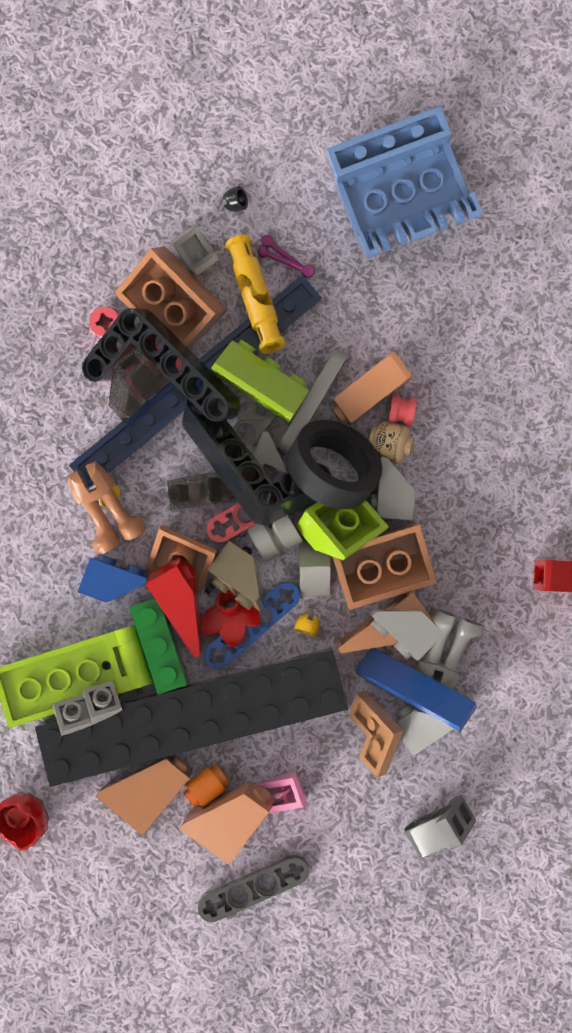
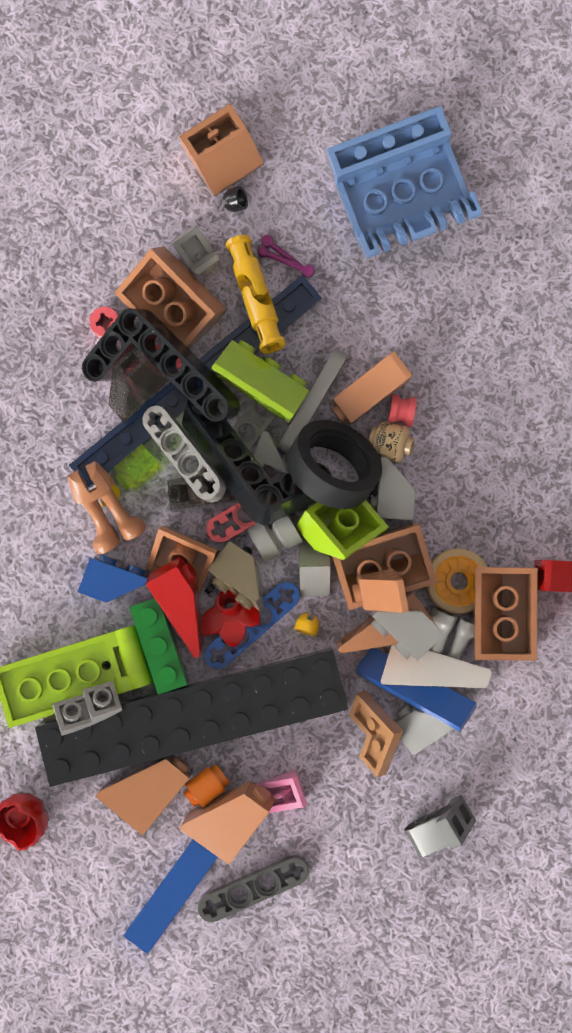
none -> clear neon green brick [114,444,164,492]
none -> blue tile [123,839,218,954]
none -> light grey beam [142,406,226,503]
none -> nougat slope [179,104,264,197]
none -> slope [352,569,409,613]
none -> white sticker [381,645,492,688]
none -> light orange wheel [426,548,488,615]
none -> nougat slope [474,567,538,661]

